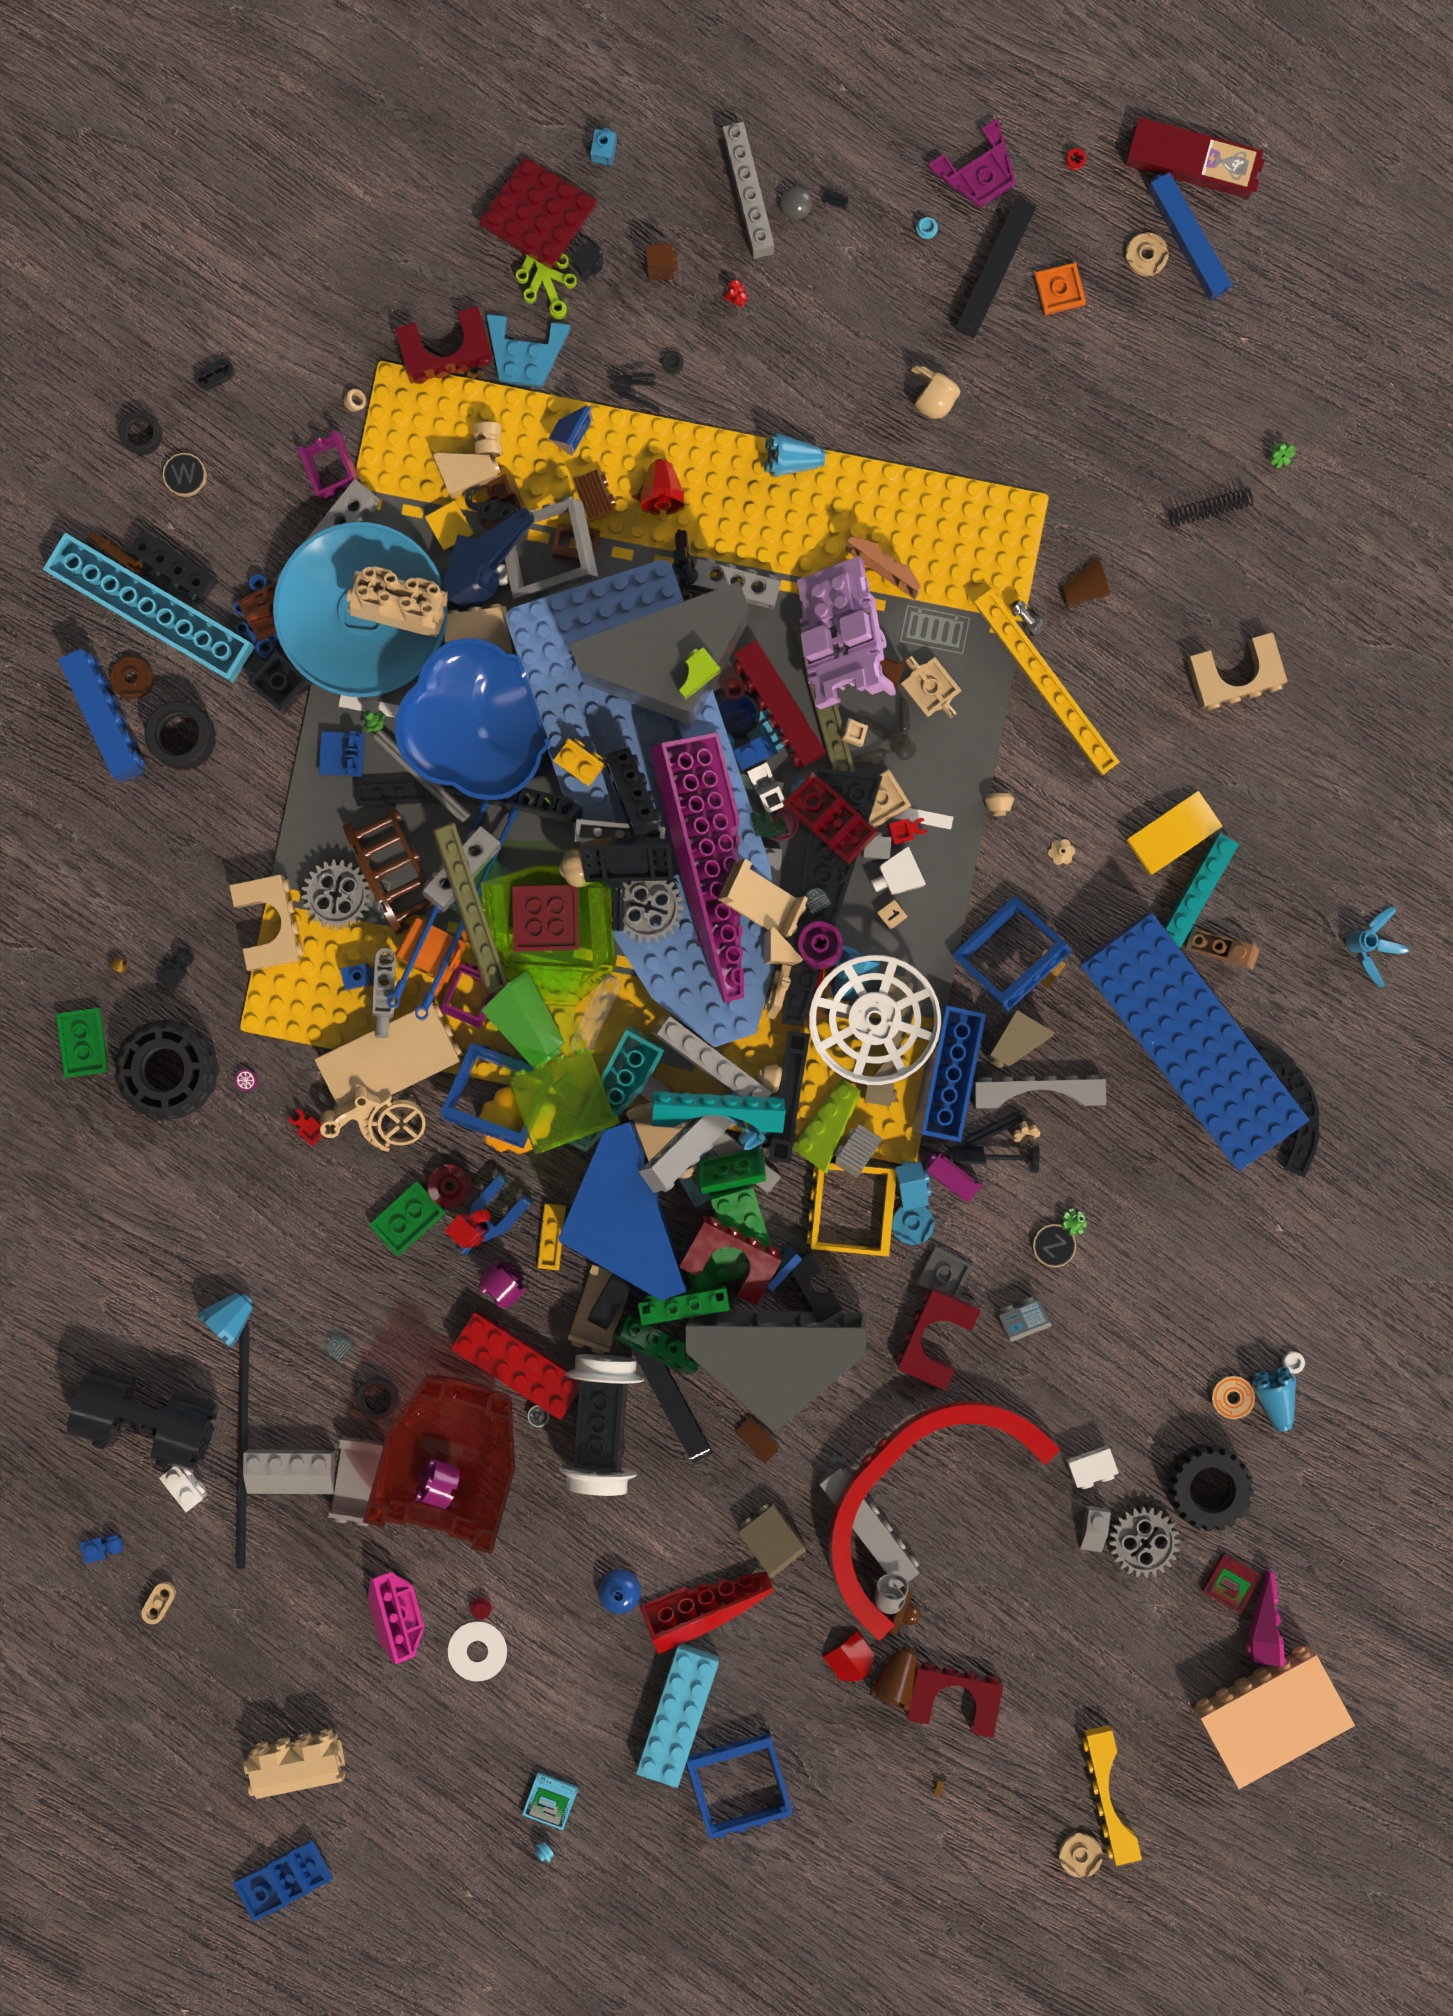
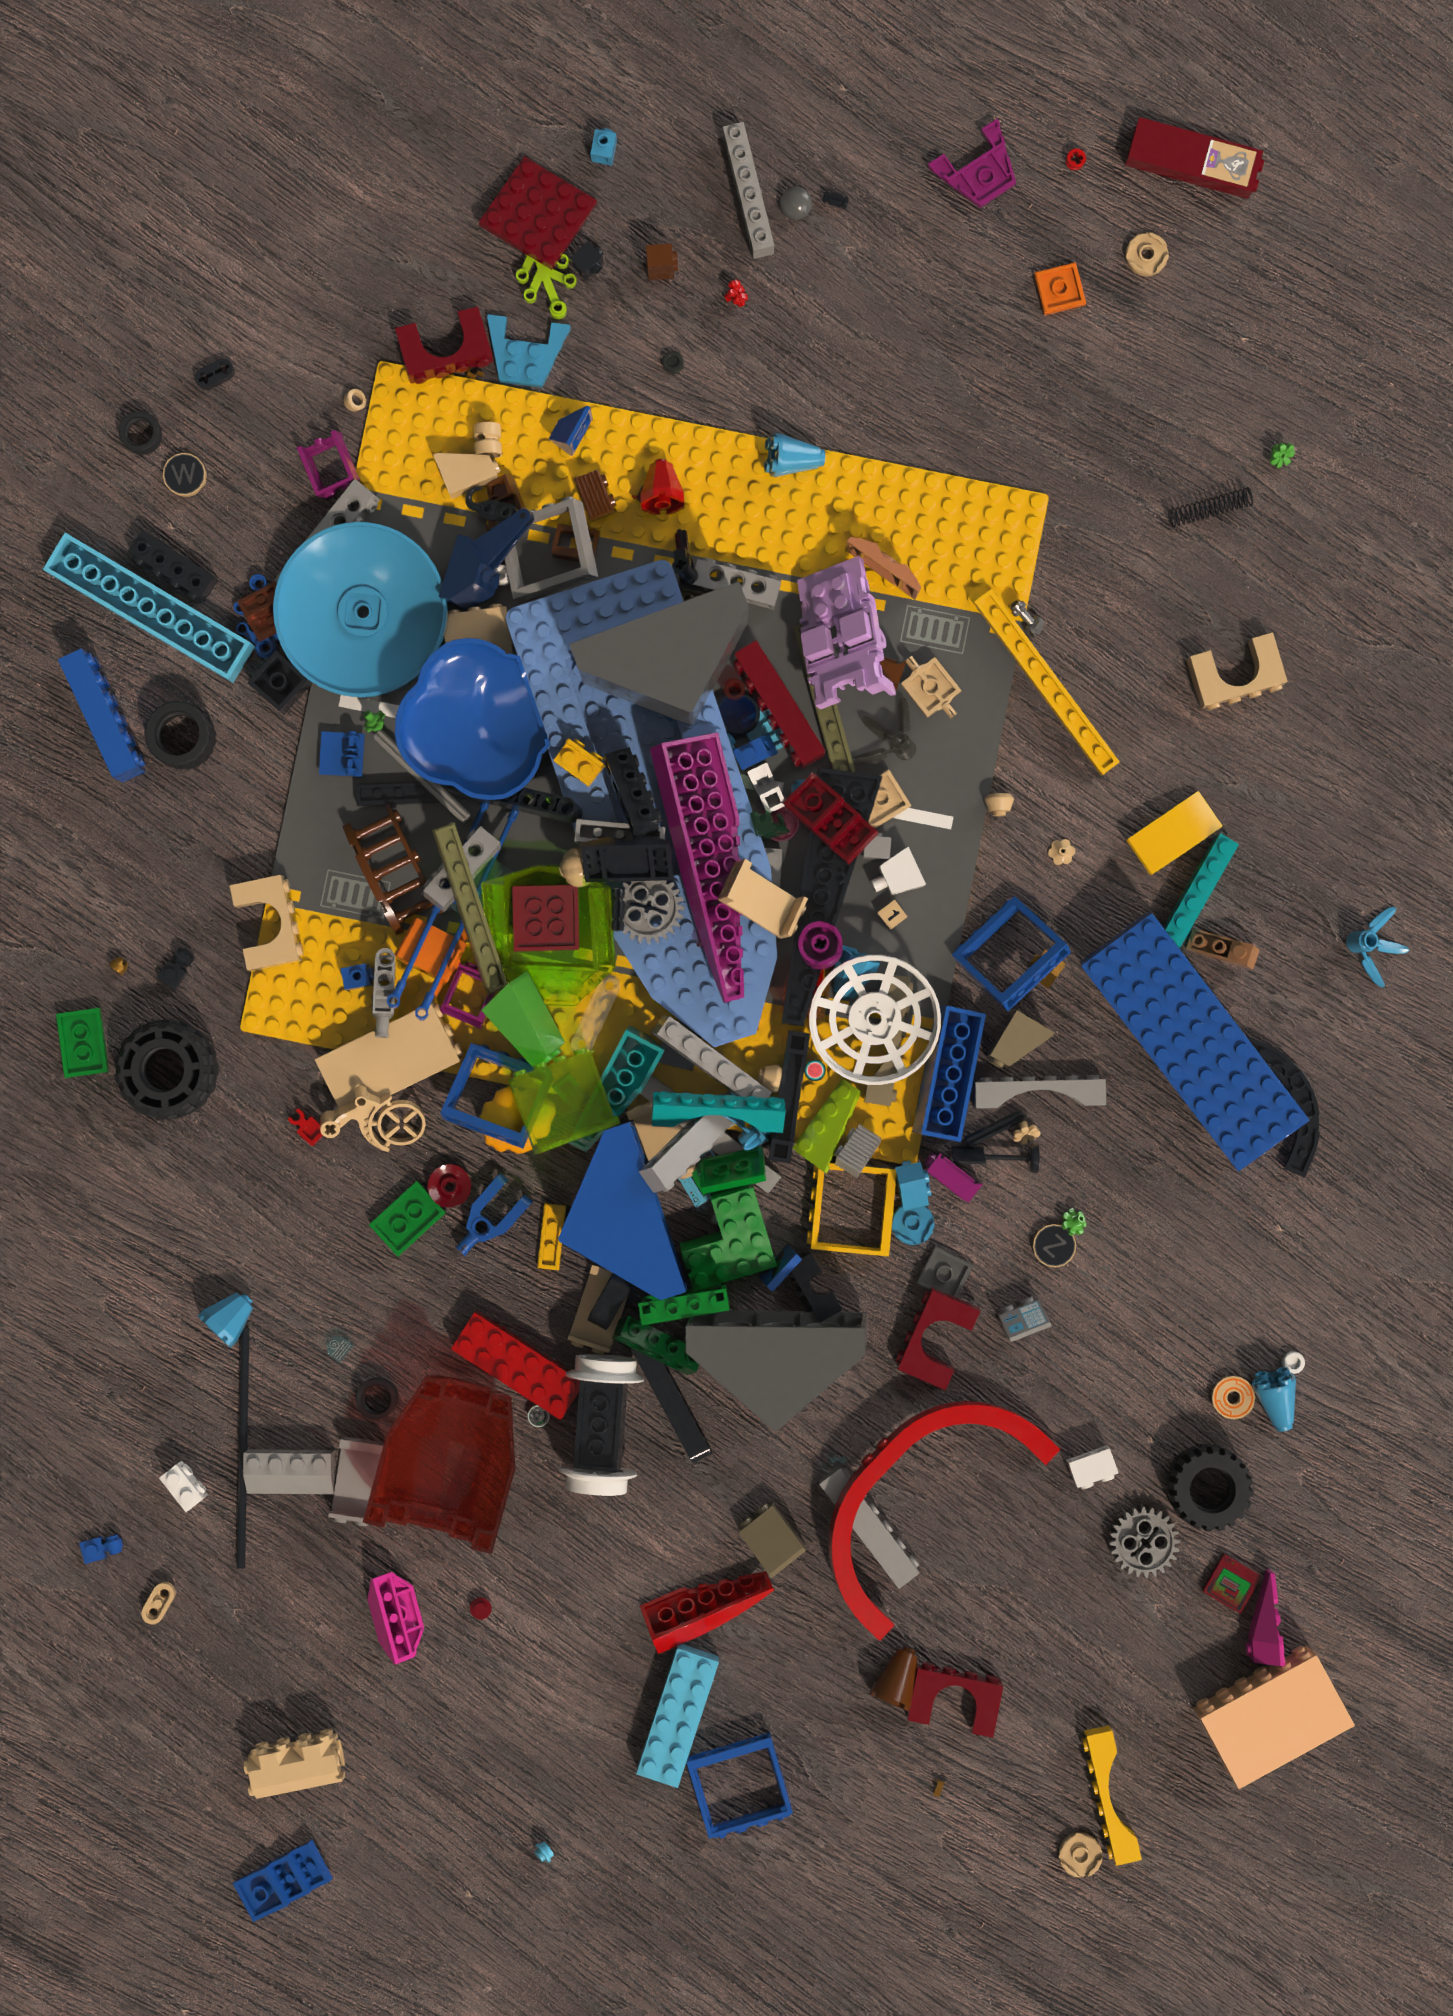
black cylinder [67,1365,219,1473] -> none
reddish brown pin [86,532,142,574] -> none
reddish brown tile [110,656,154,700] -> none
magenta tile [235,1070,258,1091] -> none
light grey gear [301,860,373,930] -> none
tan brick [347,566,448,638] -> none
magenta brick [414,1458,460,1509] -> none
yellow piece [425,500,474,551] -> none
red brick [444,1209,490,1249] -> none
white sticker [448,1622,507,1681] -> none
magenta brick [478,1258,529,1309] -> none
tile [522,1772,578,1830] -> none
blue cylinder [598,1569,641,1614] -> none
black plant [614,374,661,412] -> none
dark red arch [678,1216,782,1305] -> none
lime arch [679,648,720,700] -> none
reddish brown slope [735,1416,781,1464] -> none
tan slope [764,927,803,965] -> none
tan plate [764,964,791,1019] -> none
clear light blue tile [806,888,831,915] -> none
red slope [822,1630,875,1681] -> none
tan tile [841,718,868,747] -> none
light grey helmet [874,1574,909,1614] -> none
red plate [887,818,928,845] -> none
reddish brown tile [890,1587,921,1635] -> none
tan piece [911,365,961,419] -> none
medium azure plate [916,217,938,239] -> none
black beam [955,197,1037,339] -> none
reddish brown slope [1061,557,1110,608] -> none
light grey slope [1080,1505,1111,1552] -> none
blue brick [1147,173,1232,301] -> none
none -> tile [804,1060,826,1081]

